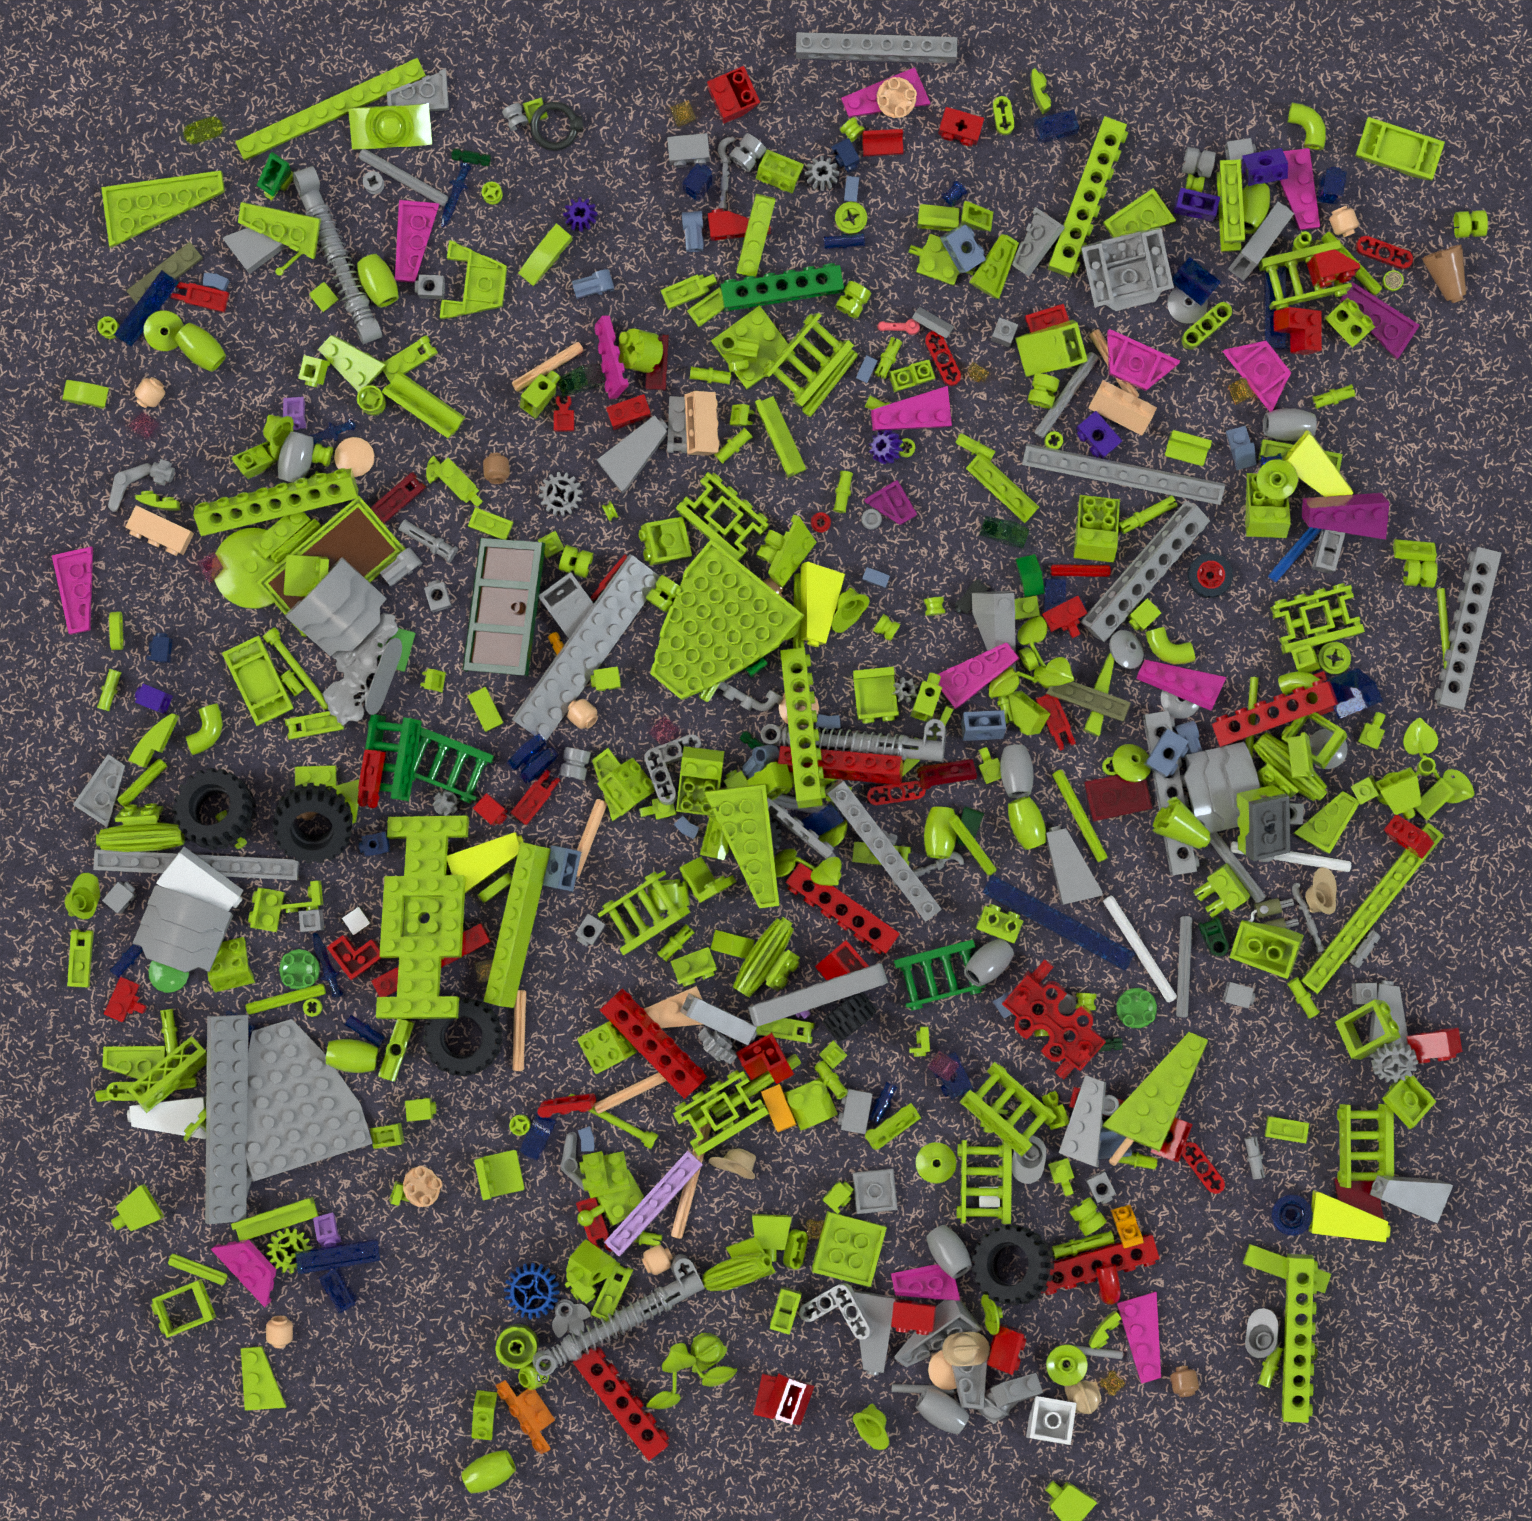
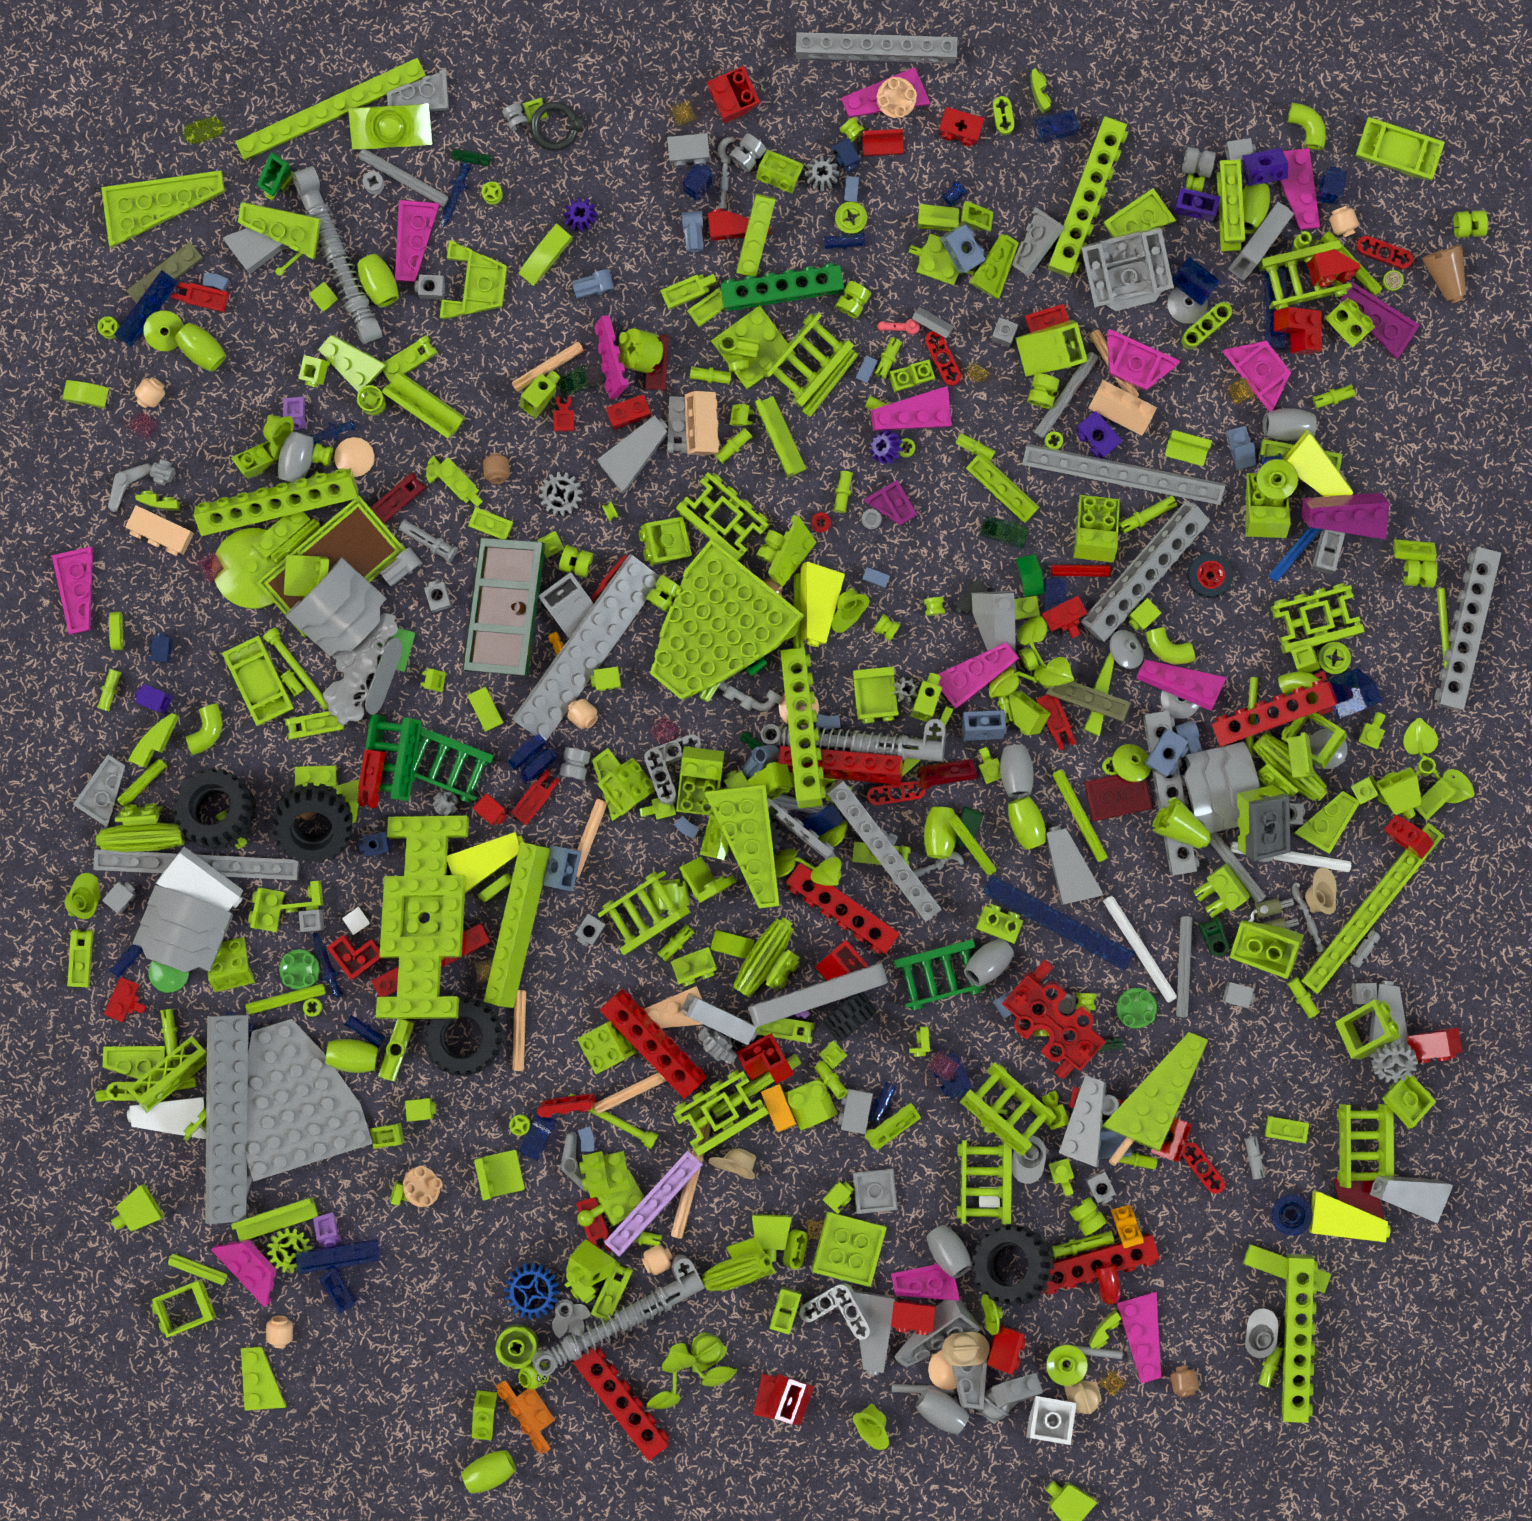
lime dish [916,1142,956,1183] -> none

